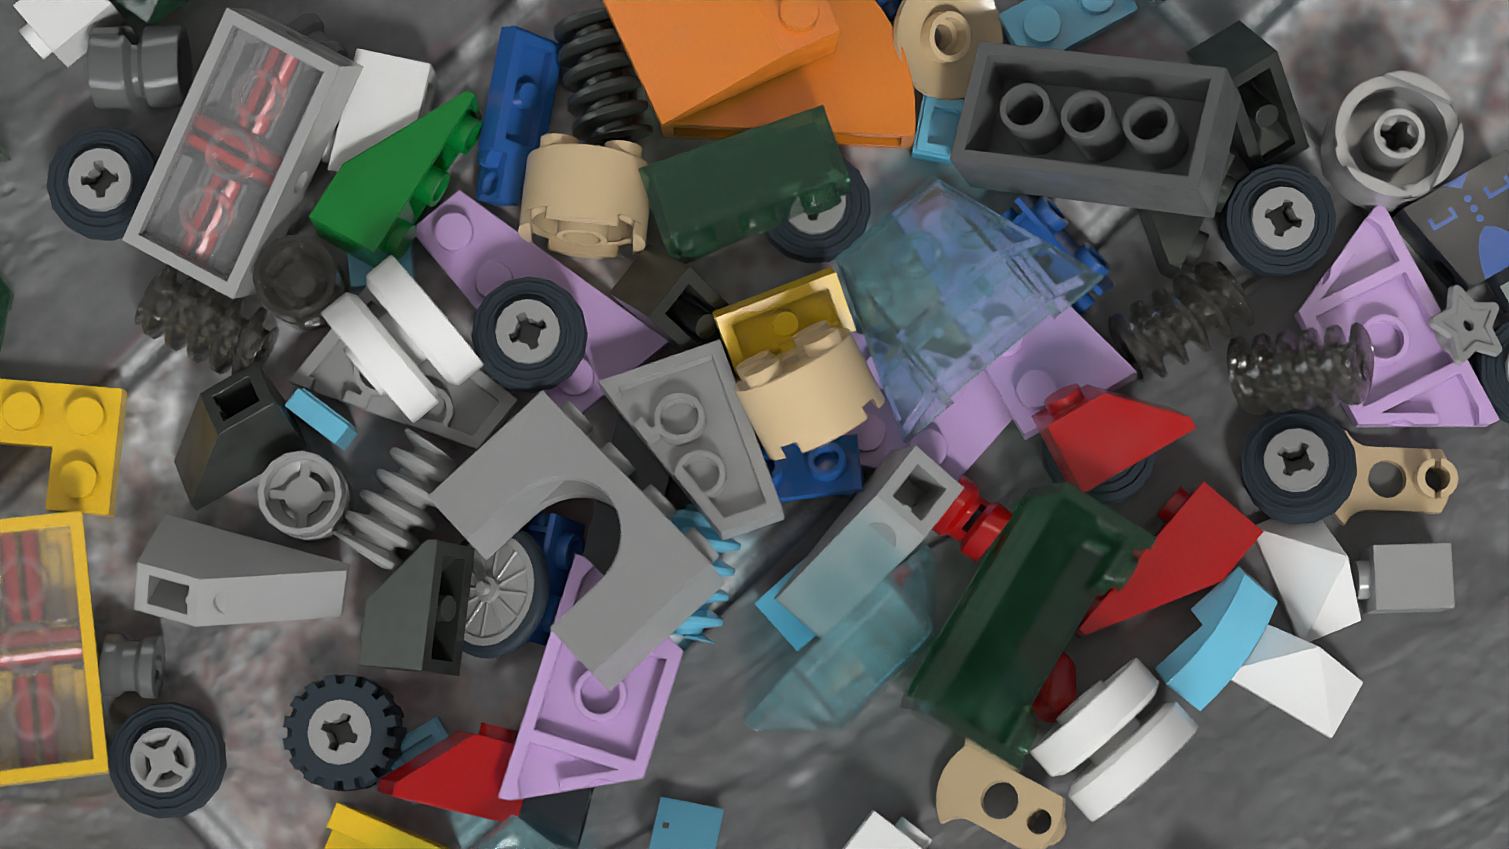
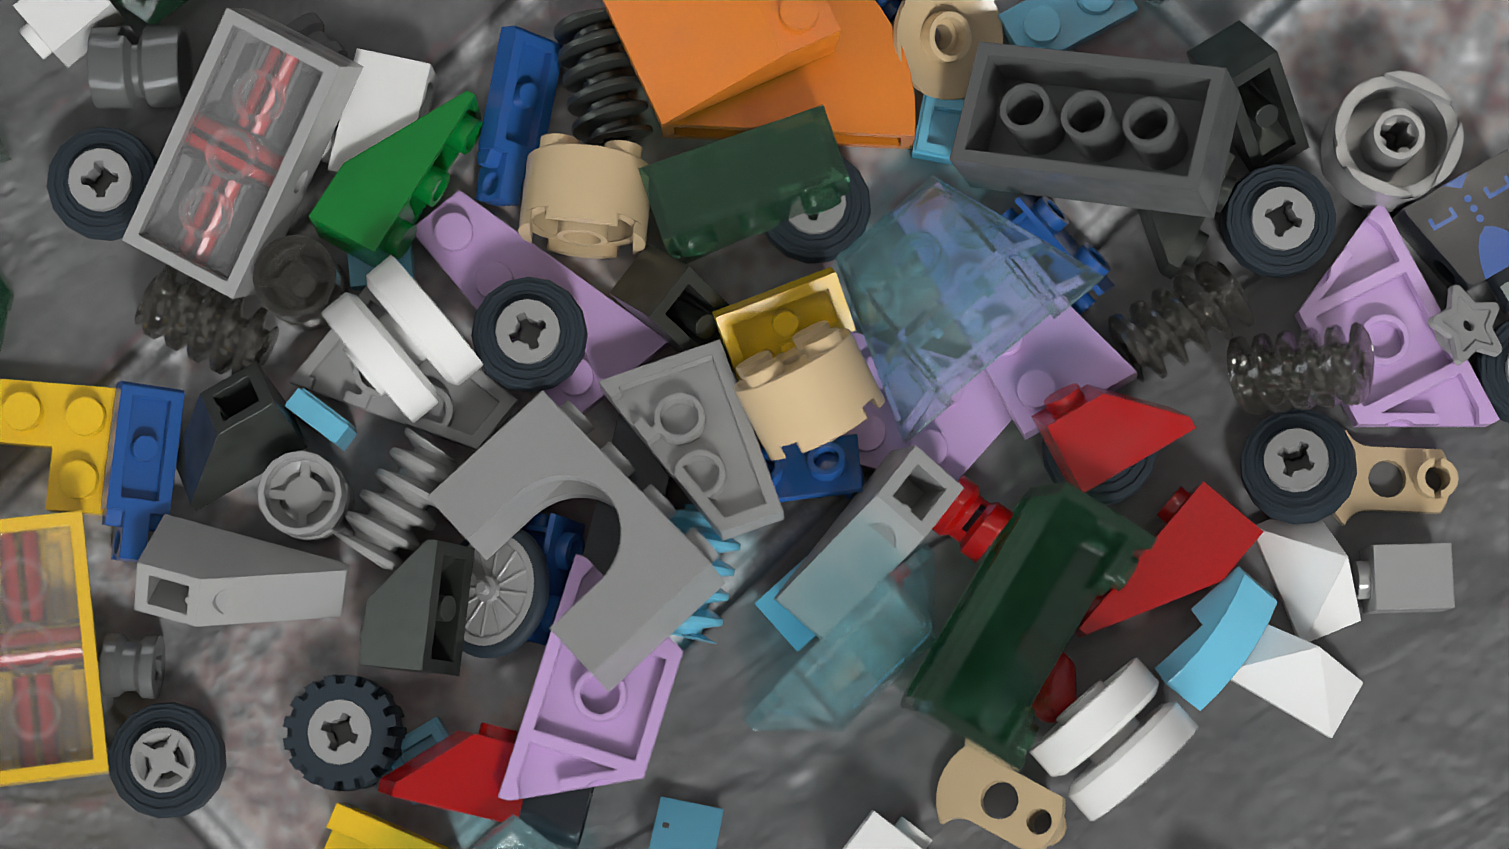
none -> blue hinge [101,381,185,563]

